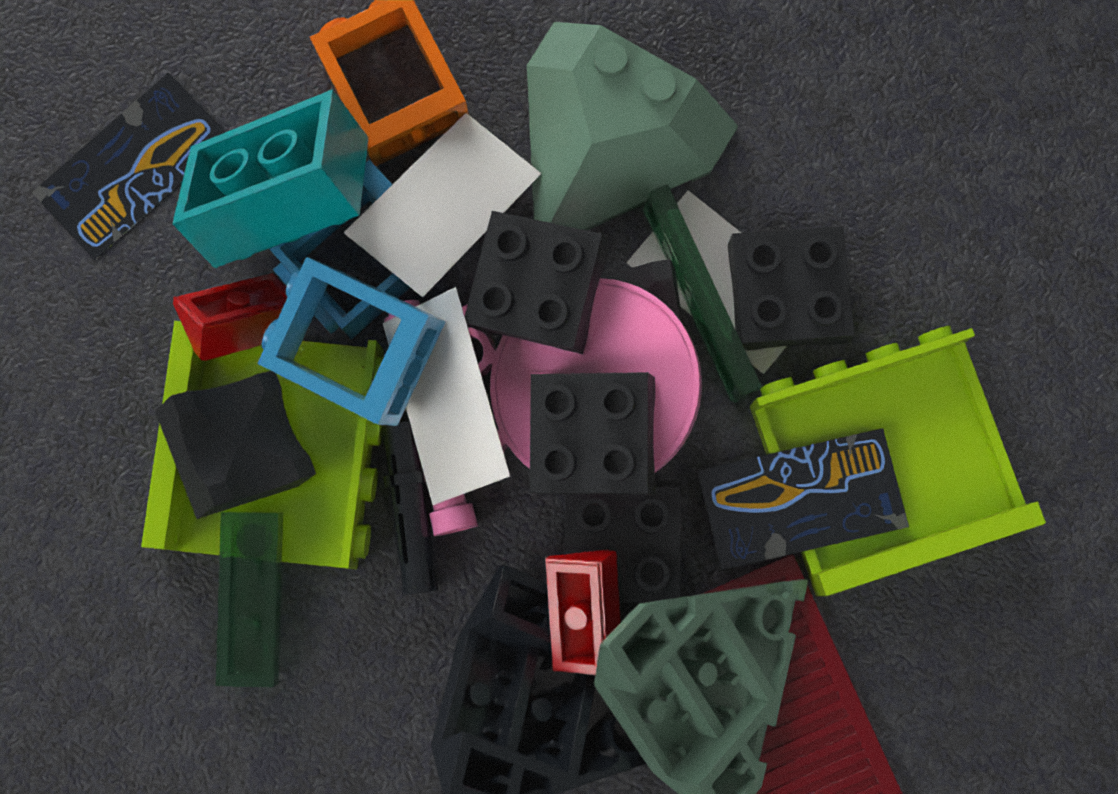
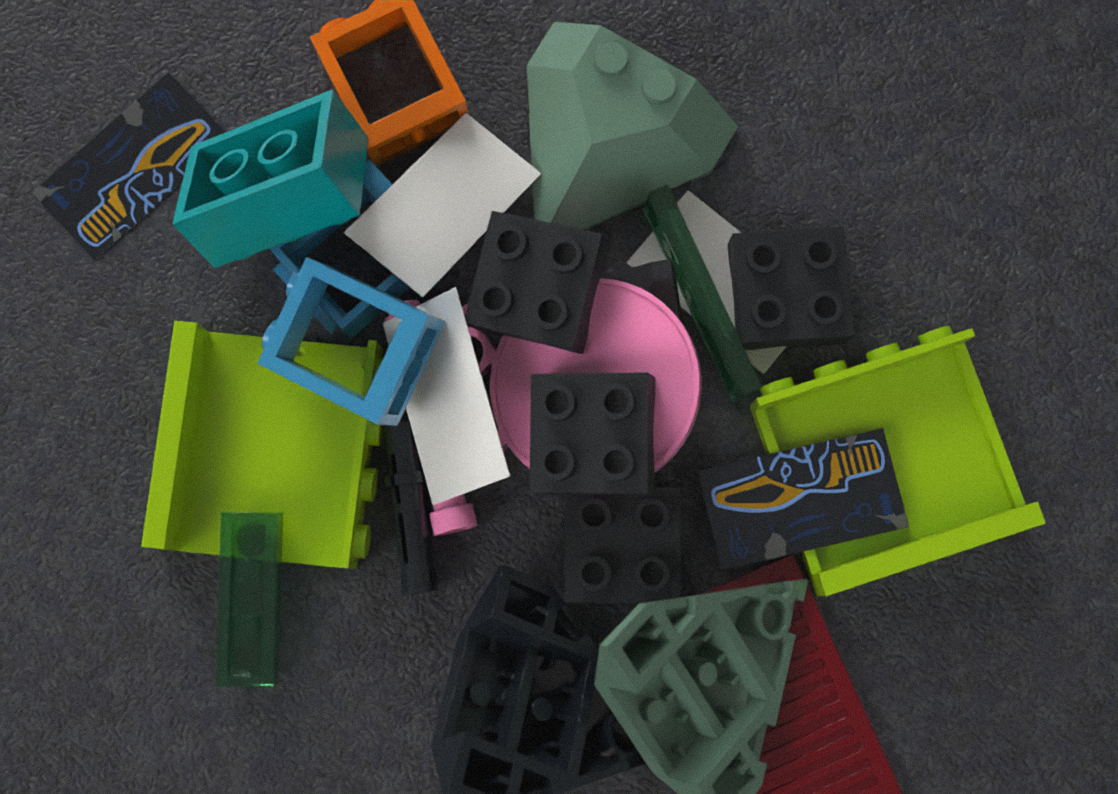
black brick [155,371,316,519] -> none
red slope [173,273,288,361] -> none
red slope [546,550,620,675] -> none

